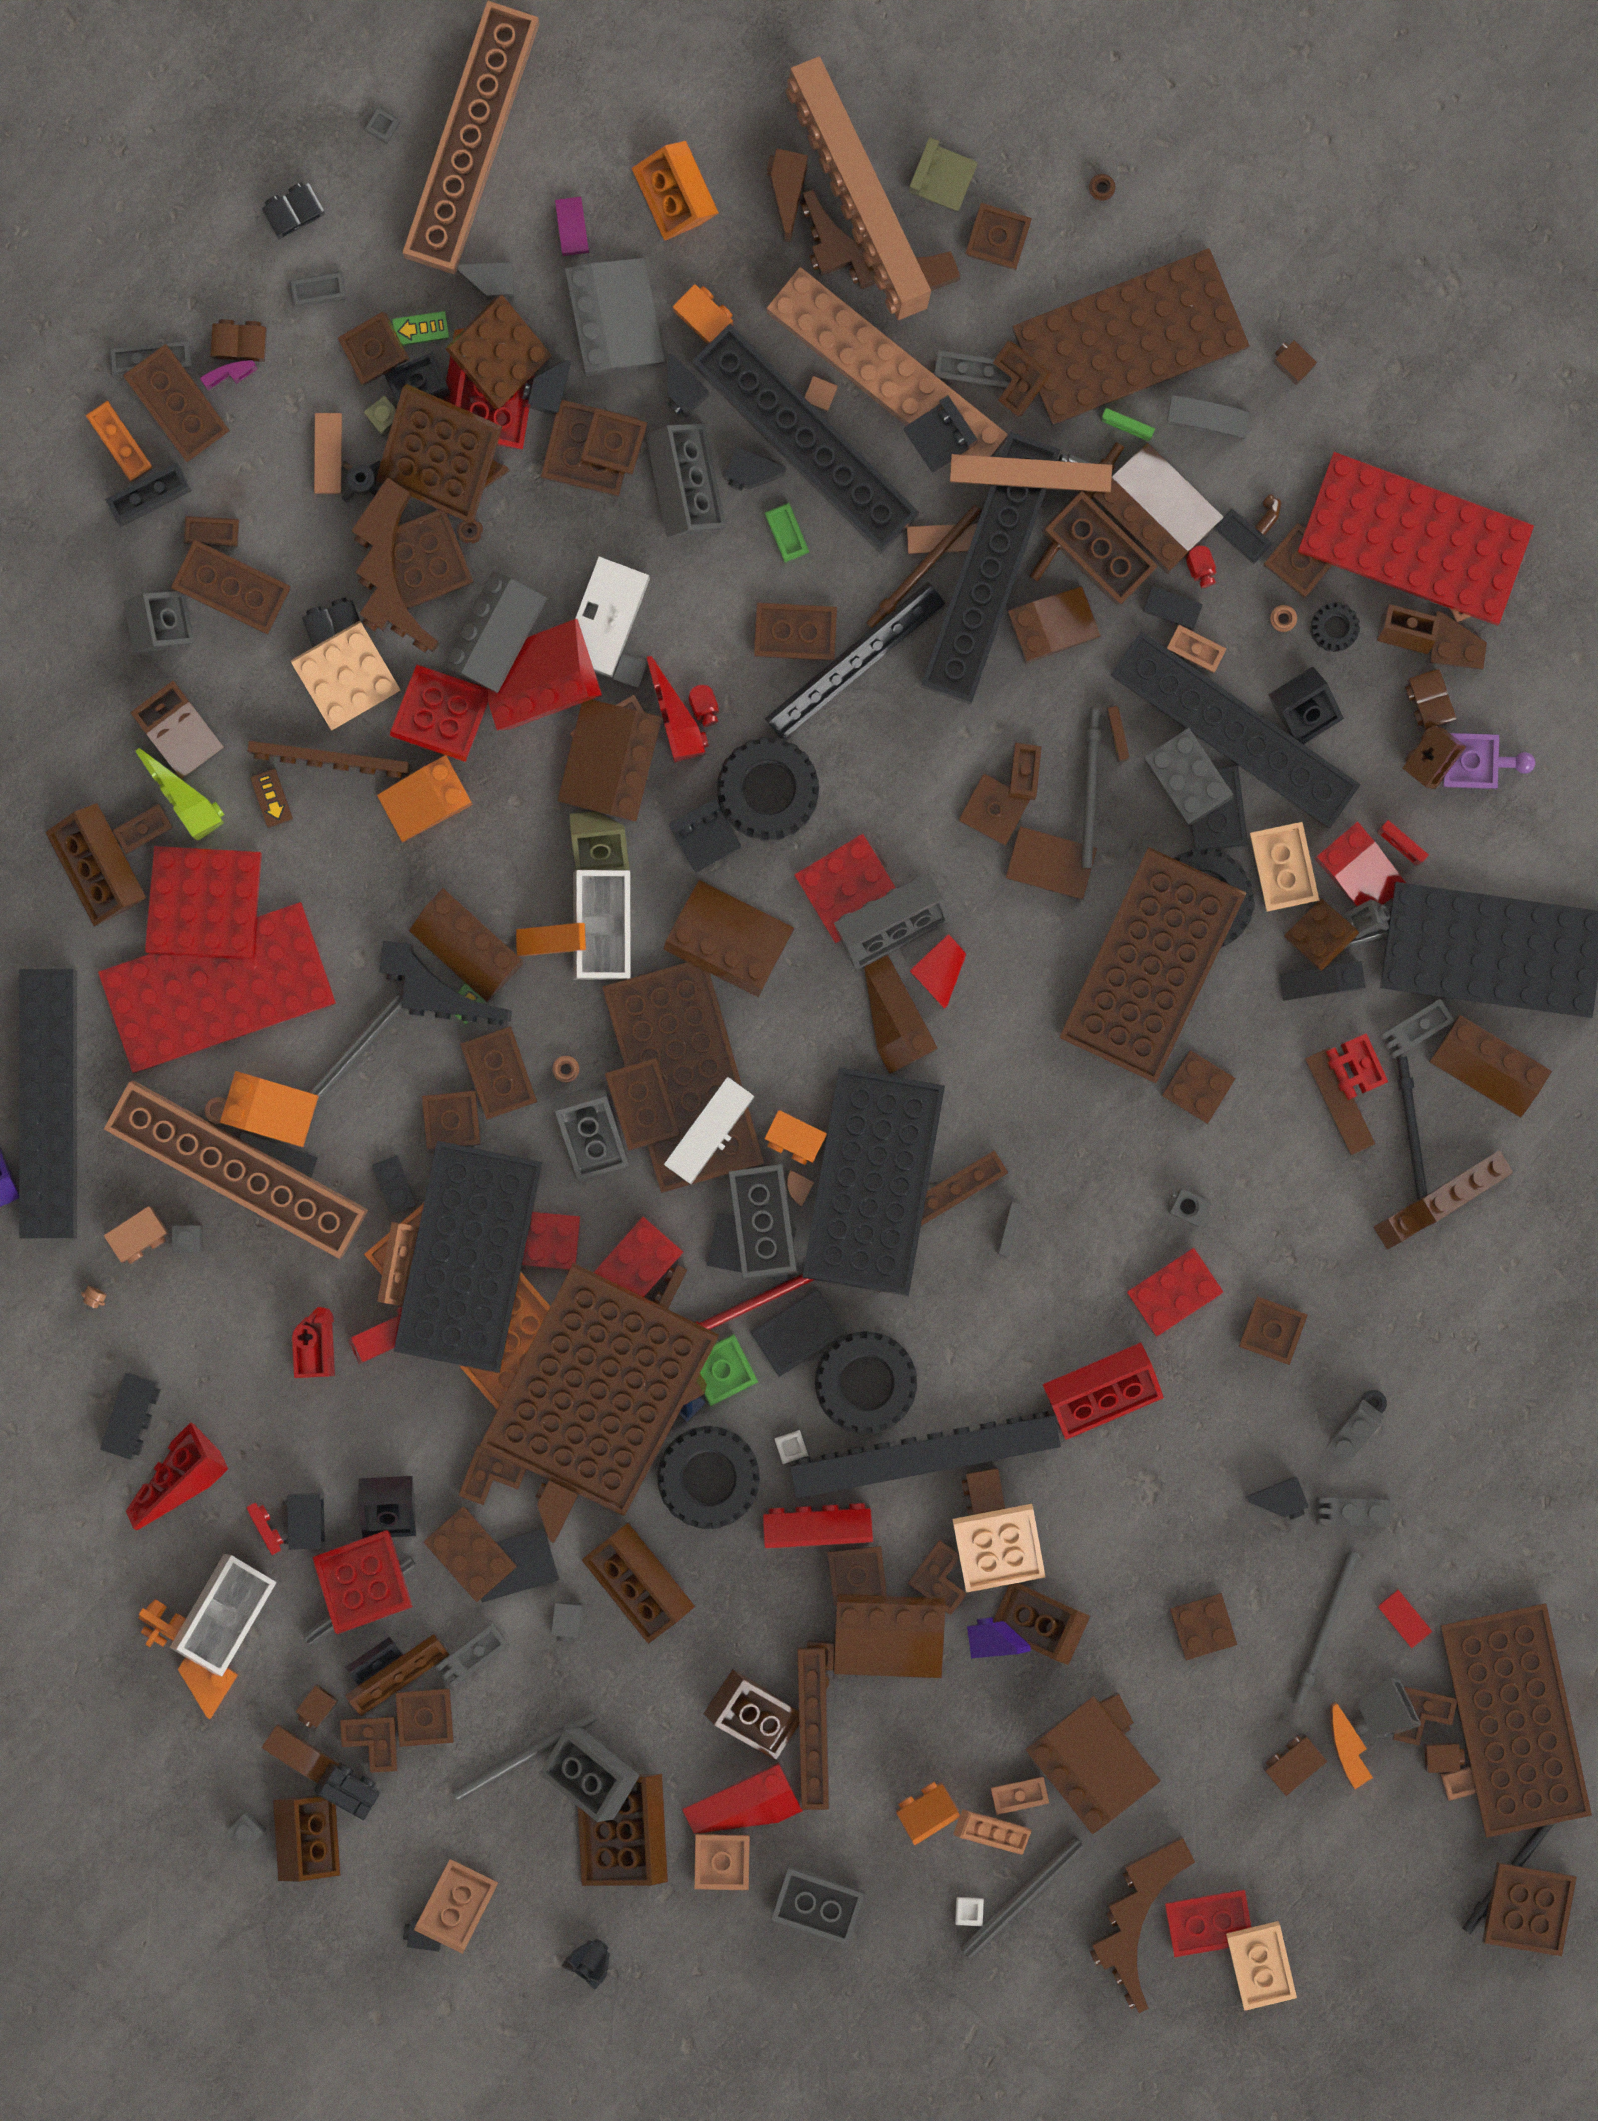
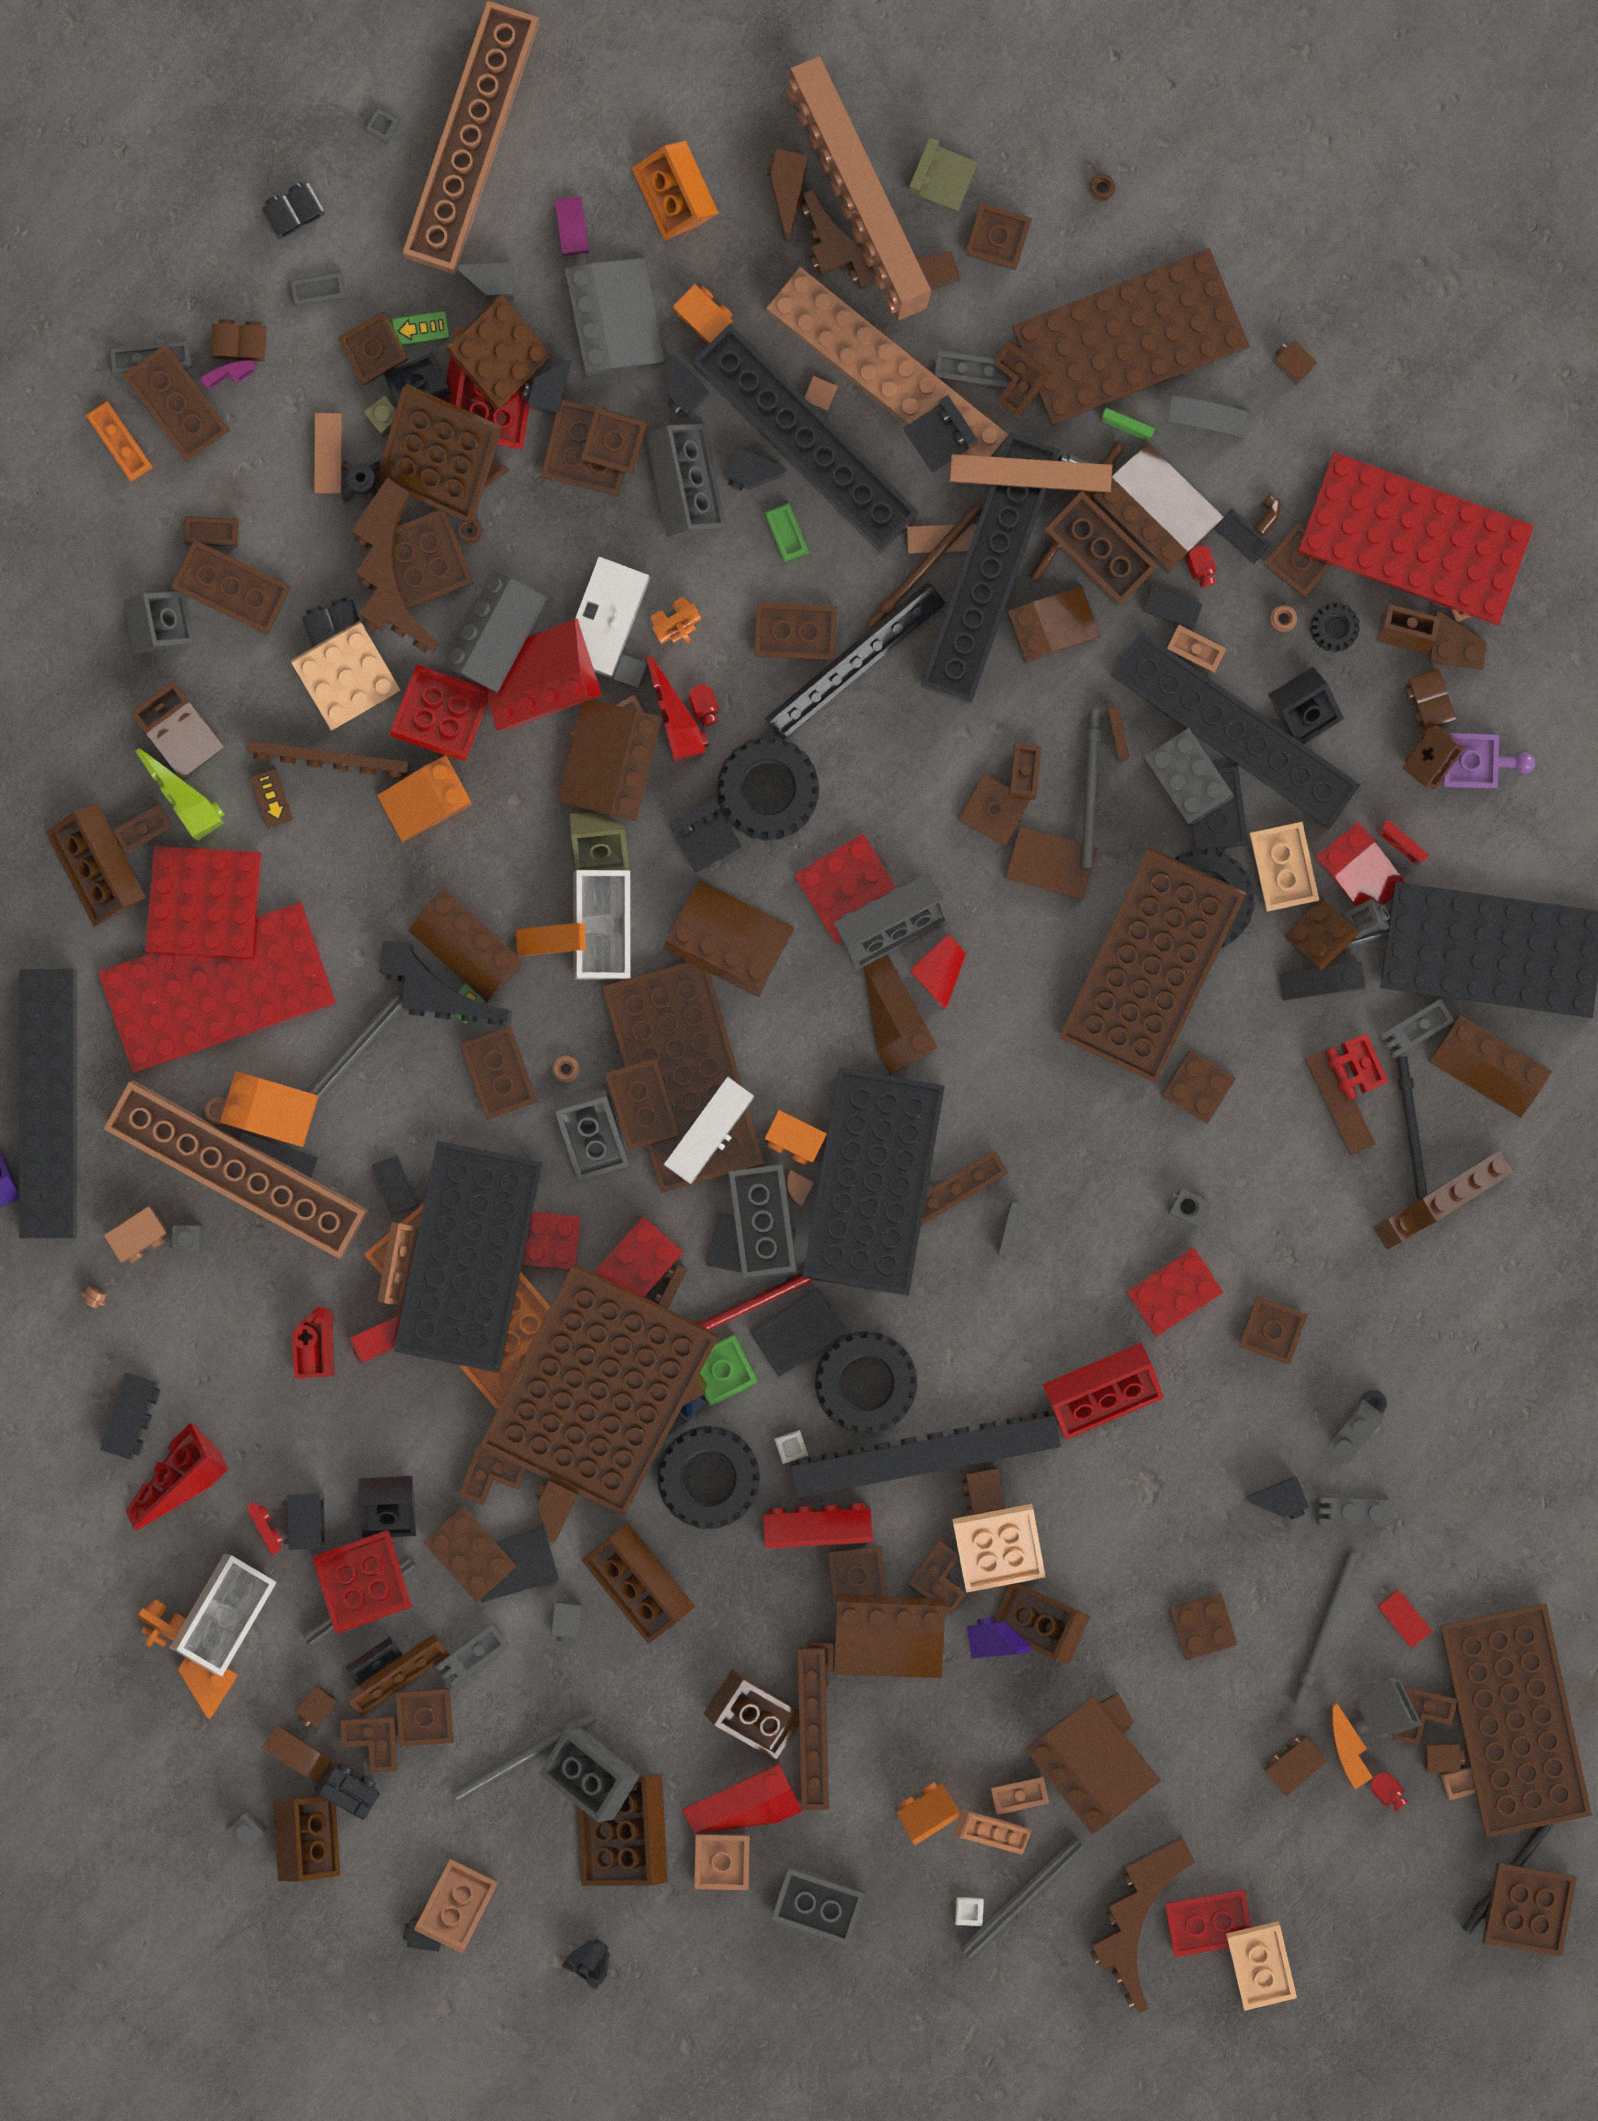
black brick [105,463,192,527] -> none
reddish brown plate [422,1091,481,1150] -> none
none -> orange hips [650,597,702,644]
none -> red arm [1371,1773,1408,1812]

